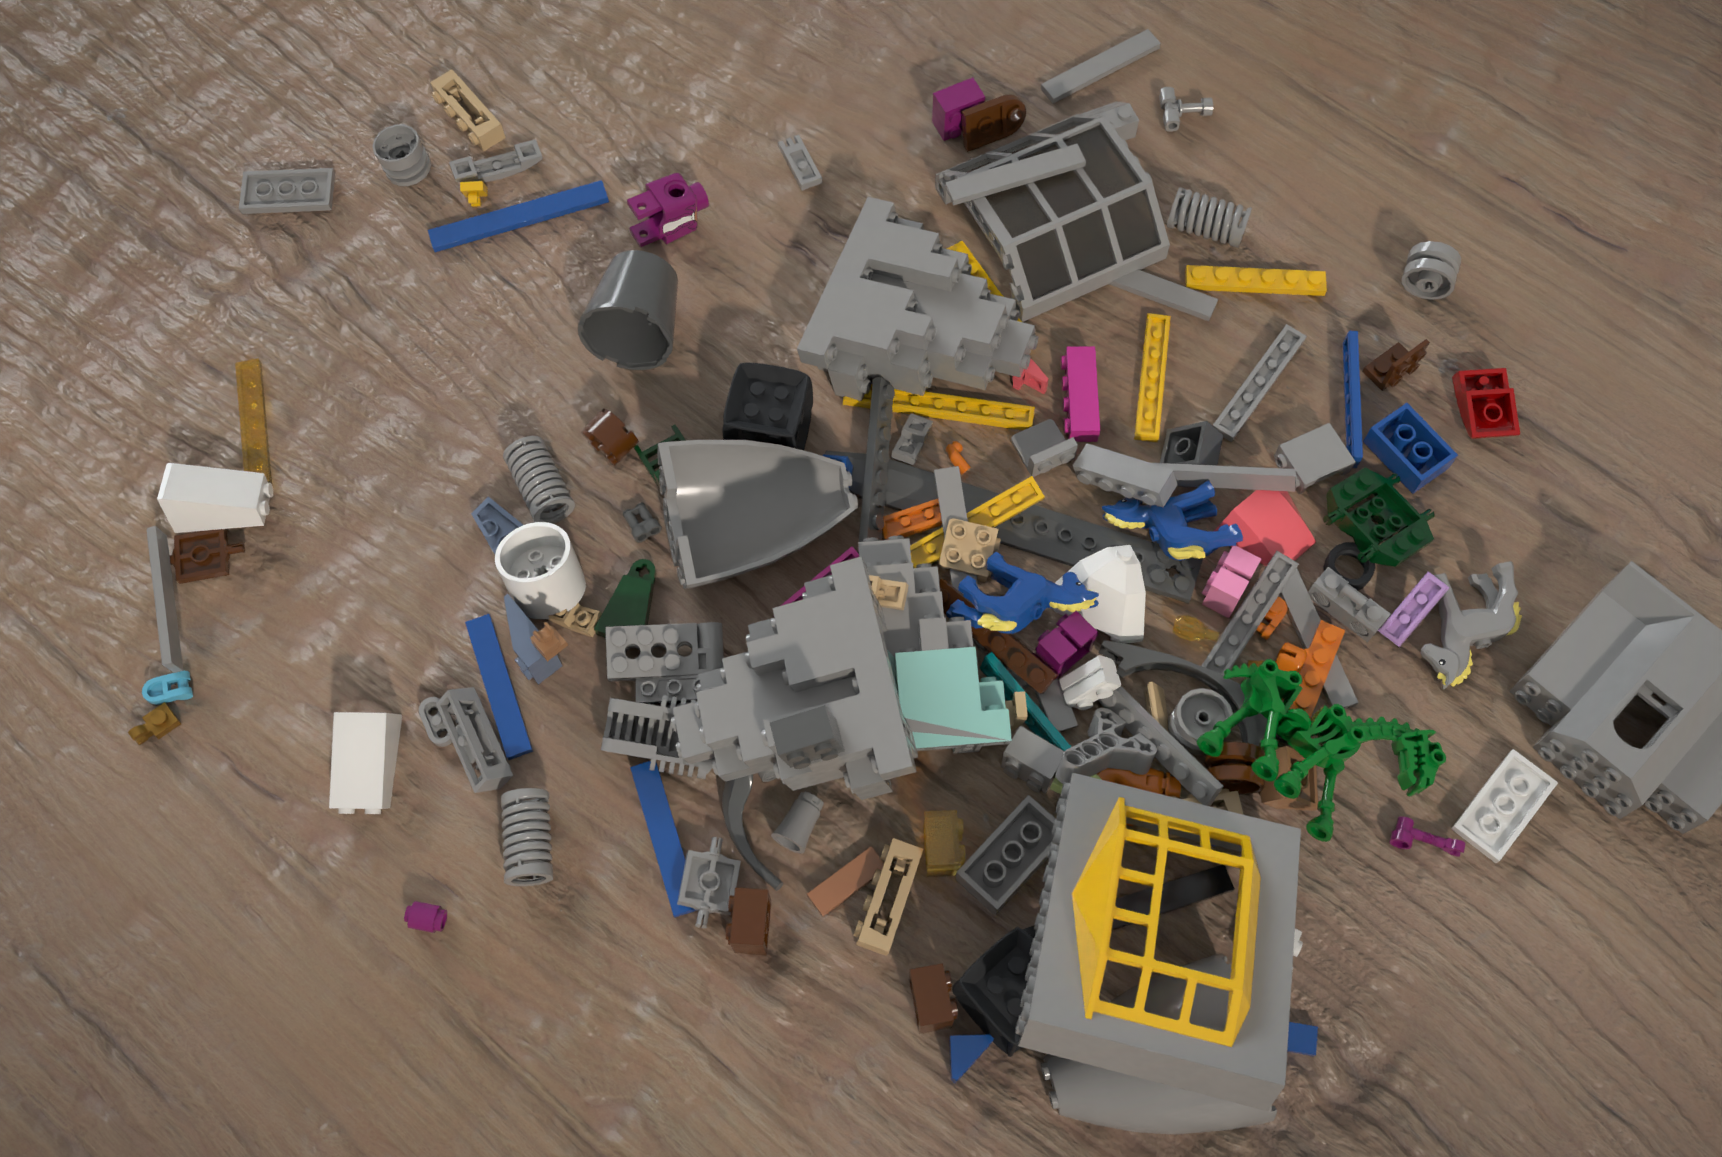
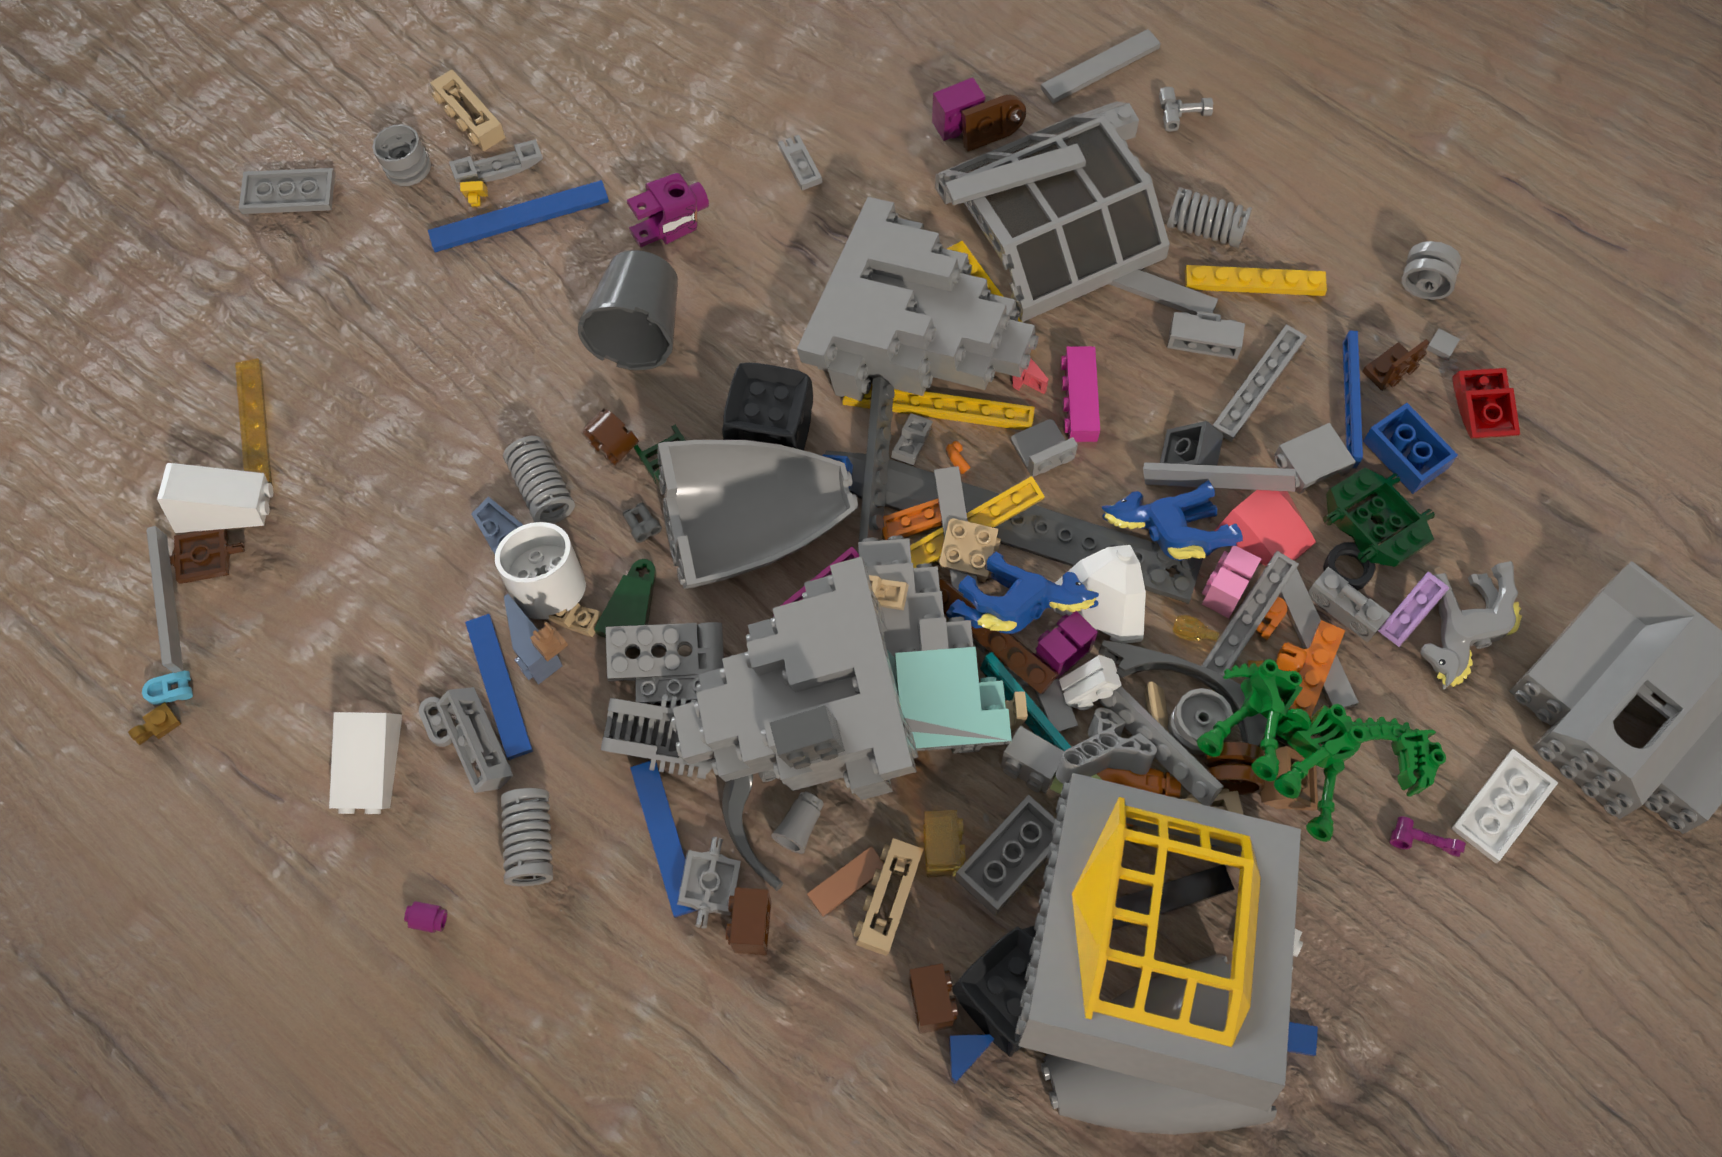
light grey brick [1073,443,1177,507] -> none
yellow tile [1134,313,1171,443] -> none
none -> light grey piece [1167,311,1245,359]
none -> light grey tile [1426,329,1460,360]

